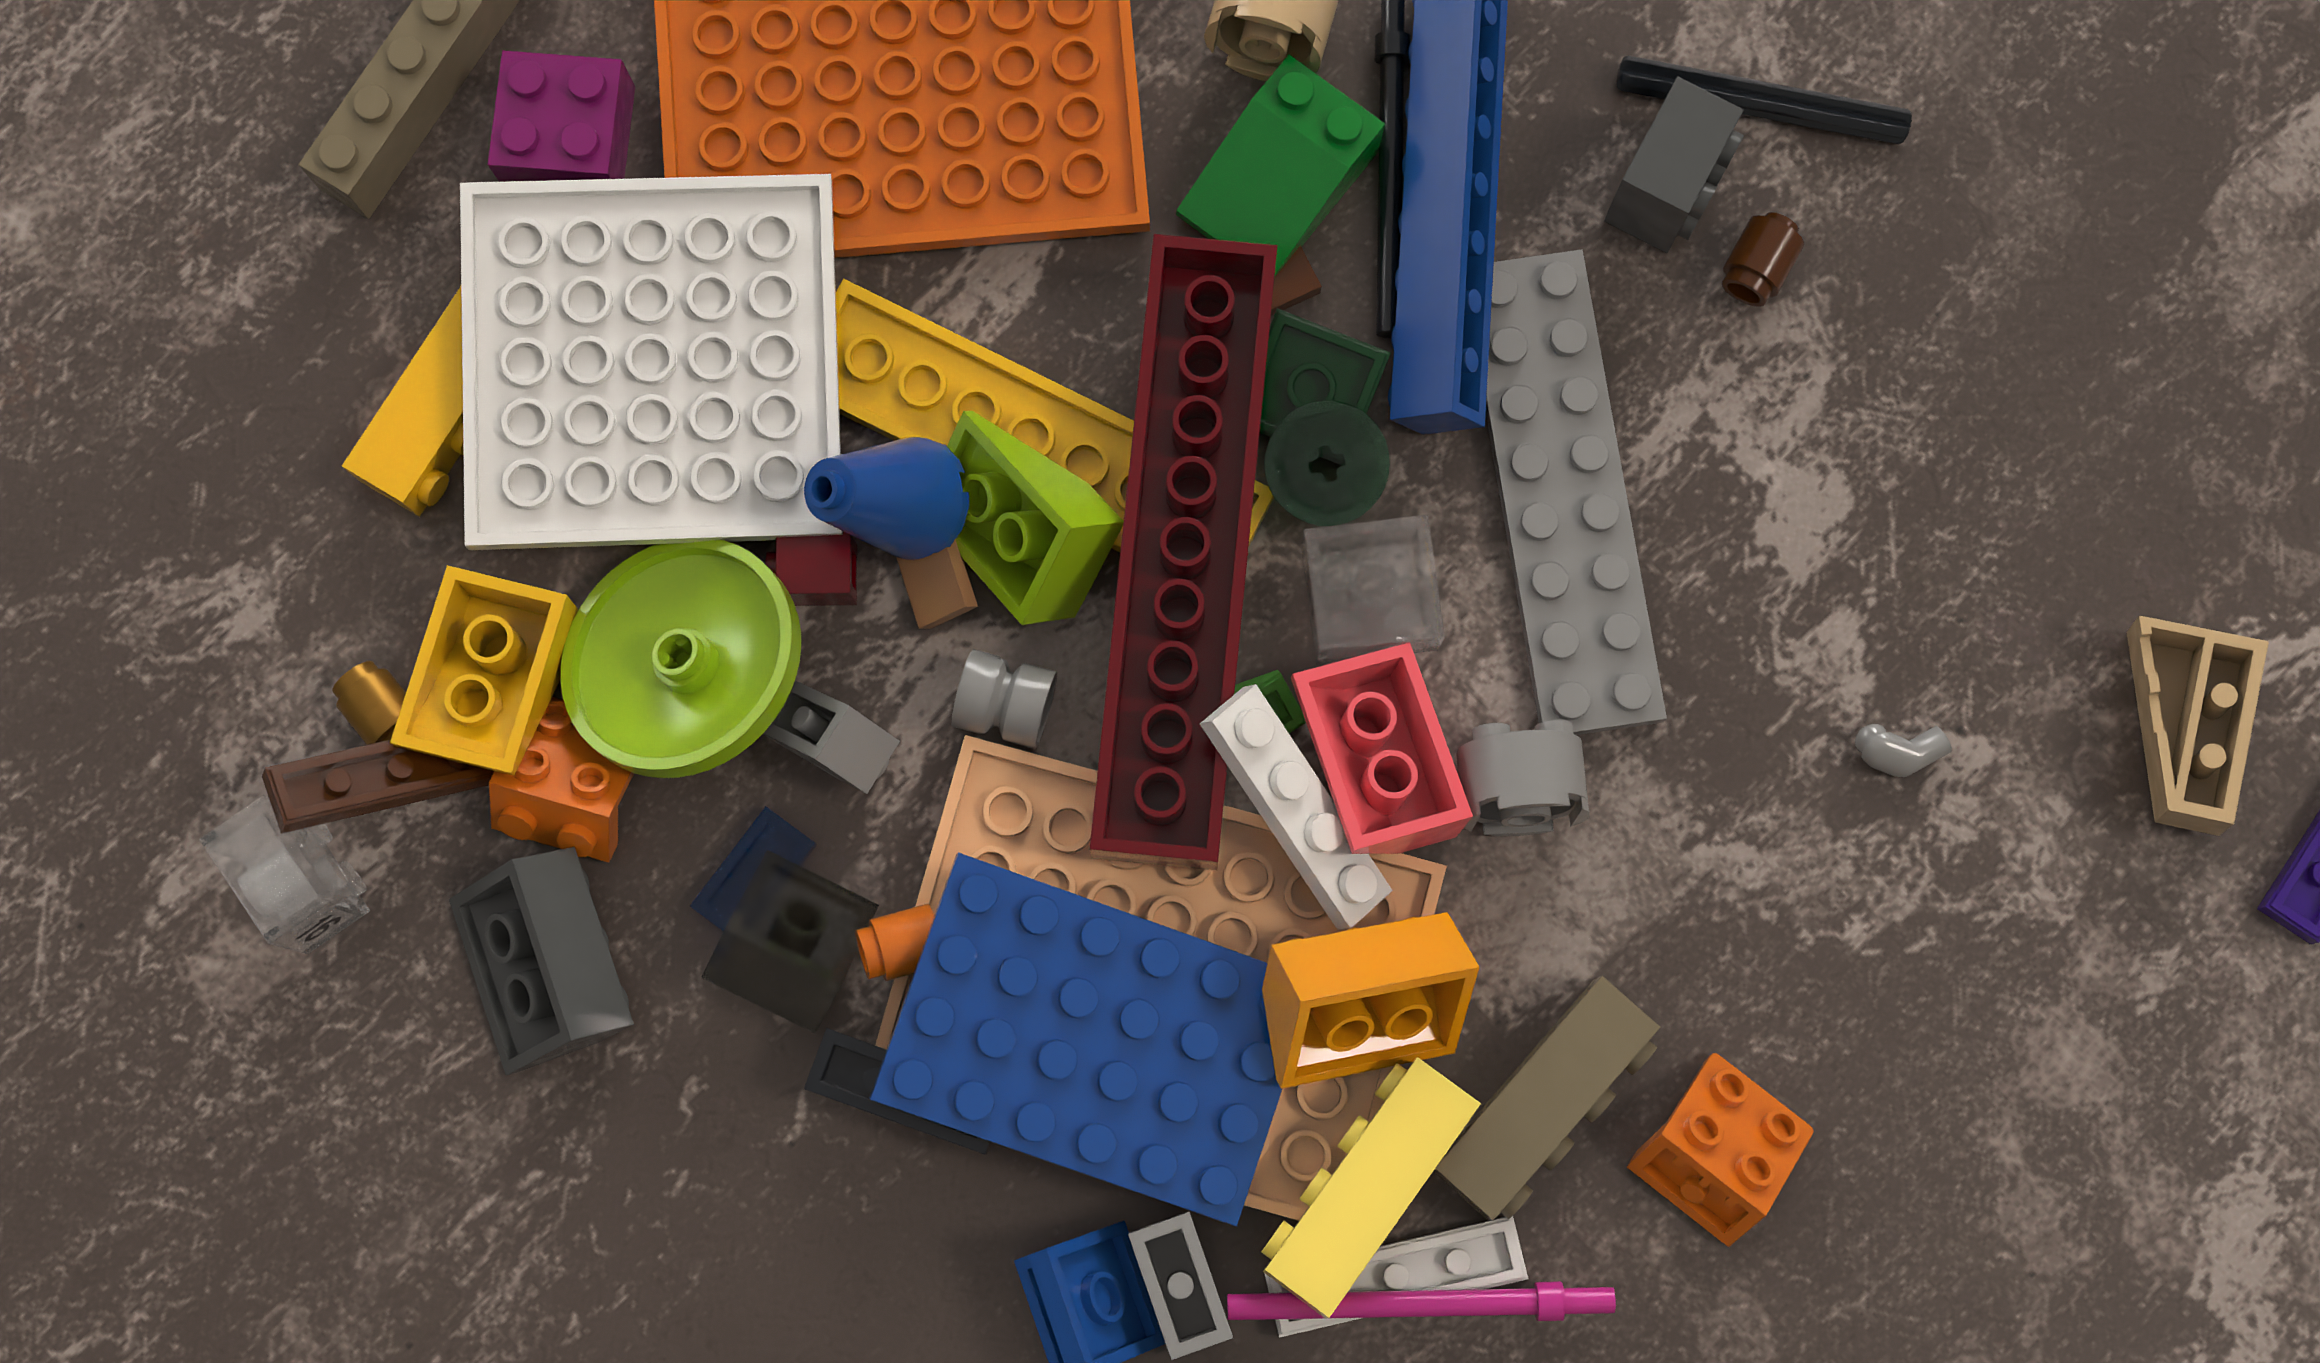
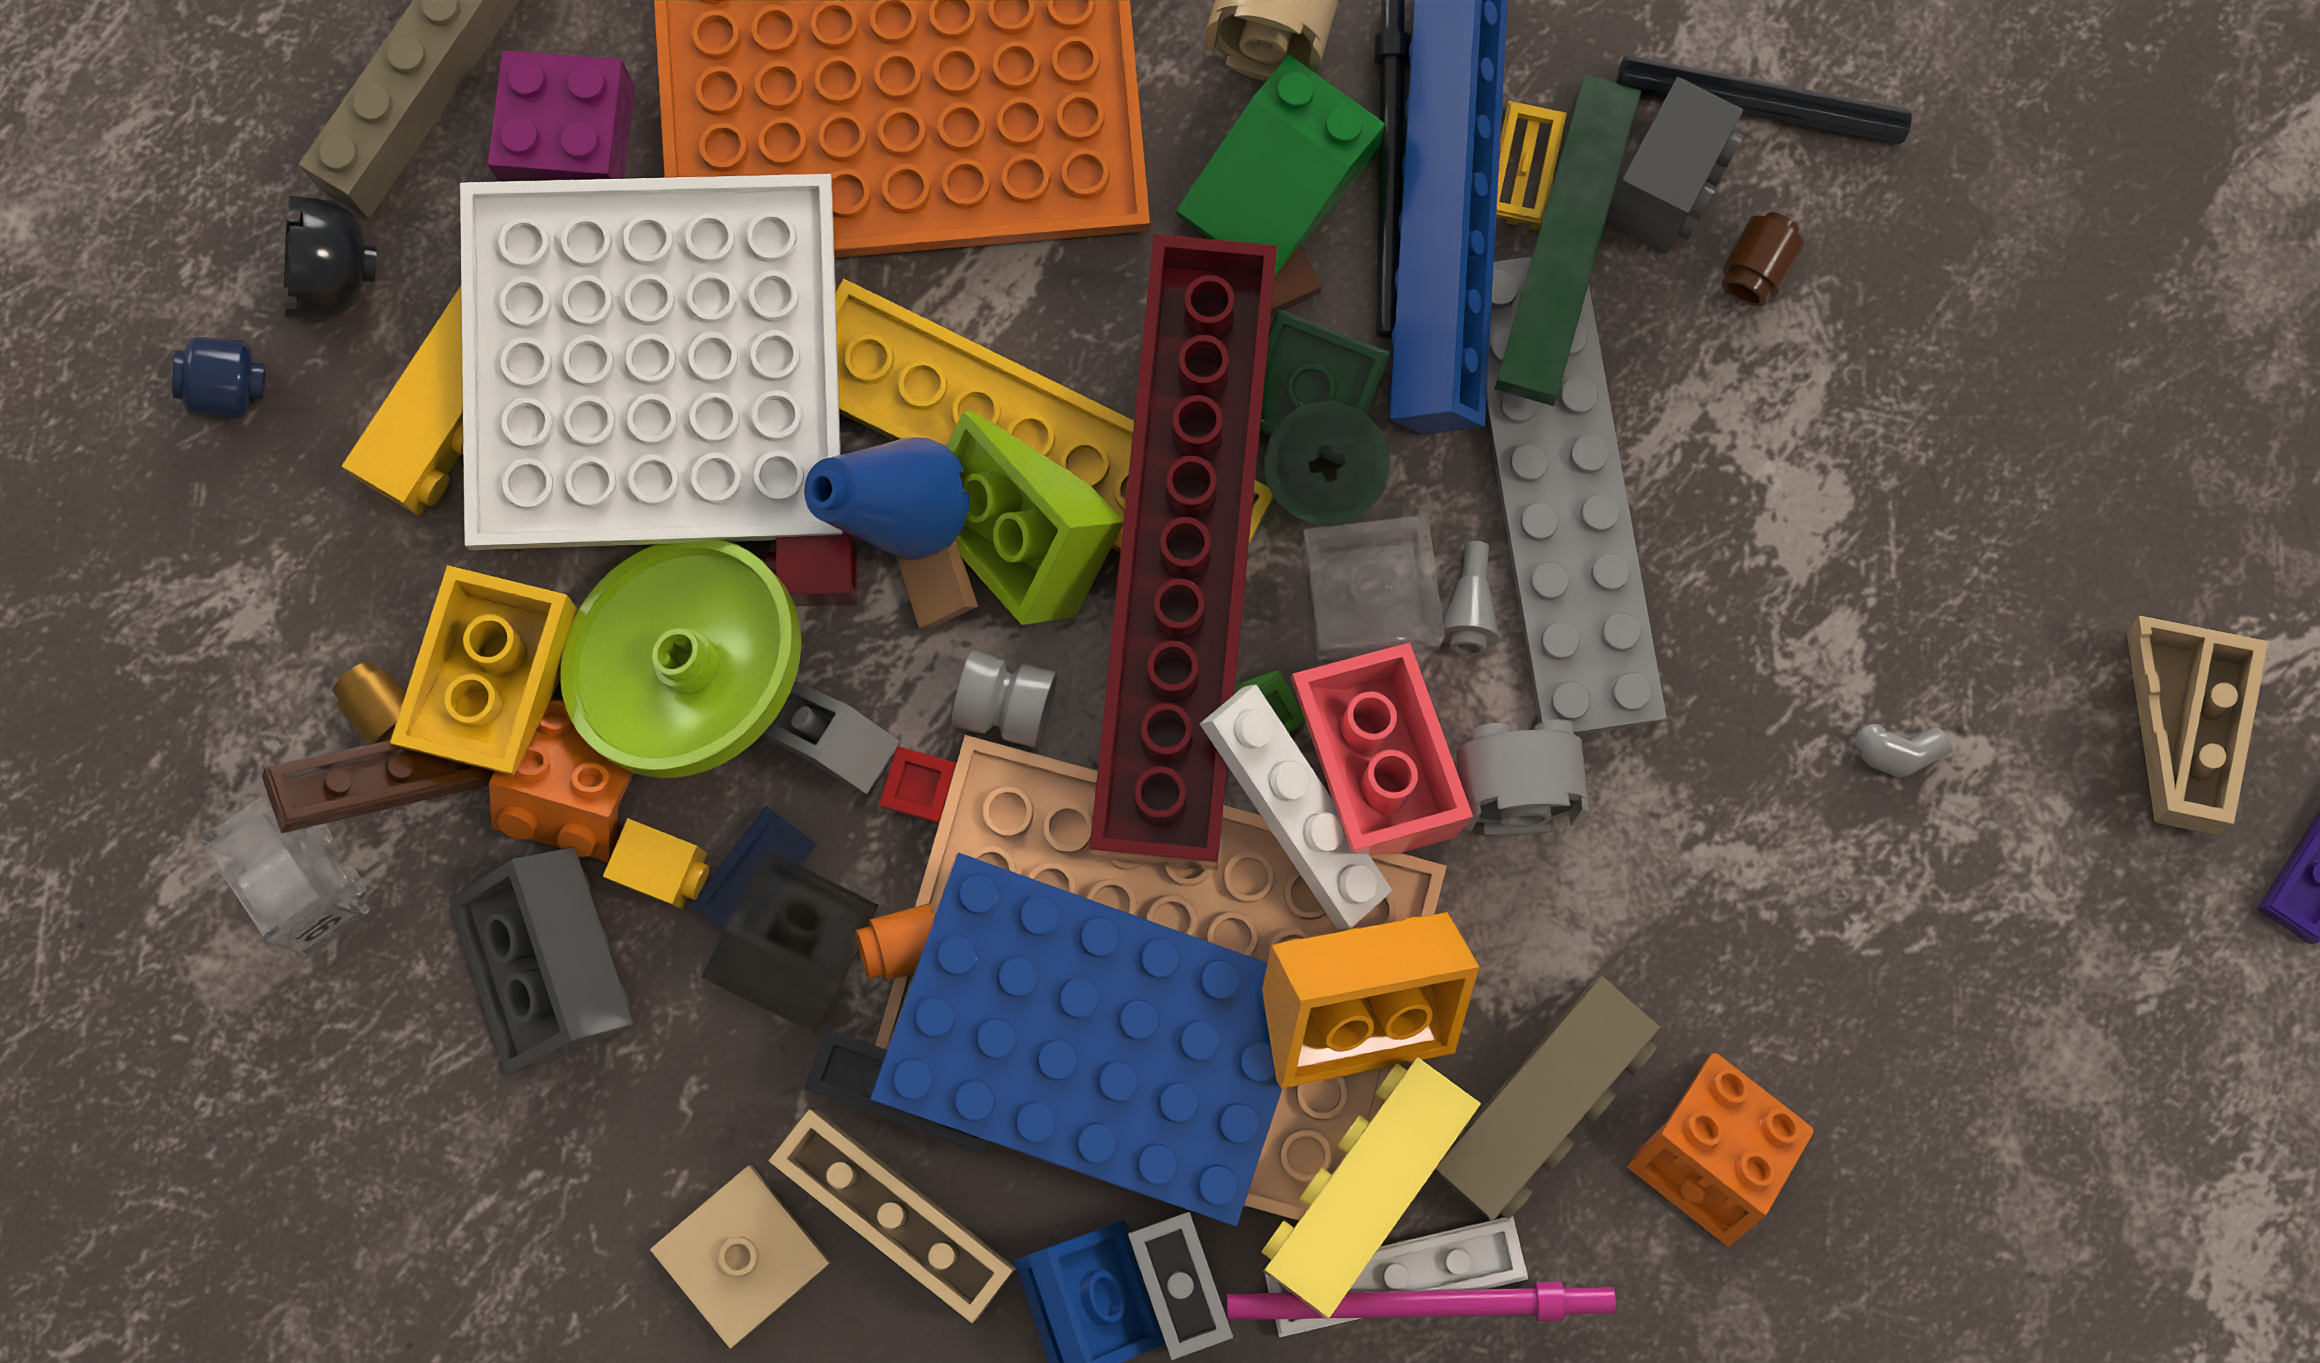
none -> dark blue head [172,337,265,418]
none -> black cylinder [284,196,377,320]
none -> yellow brick [603,818,710,910]
none -> tan plate [650,1165,832,1349]
none -> tan brick [769,1109,1017,1323]
none -> red plate [879,746,957,825]
none -> light grey cone [1438,541,1500,656]
none -> dark green tile [1494,74,1642,406]
none -> yellow tile [1496,101,1567,230]

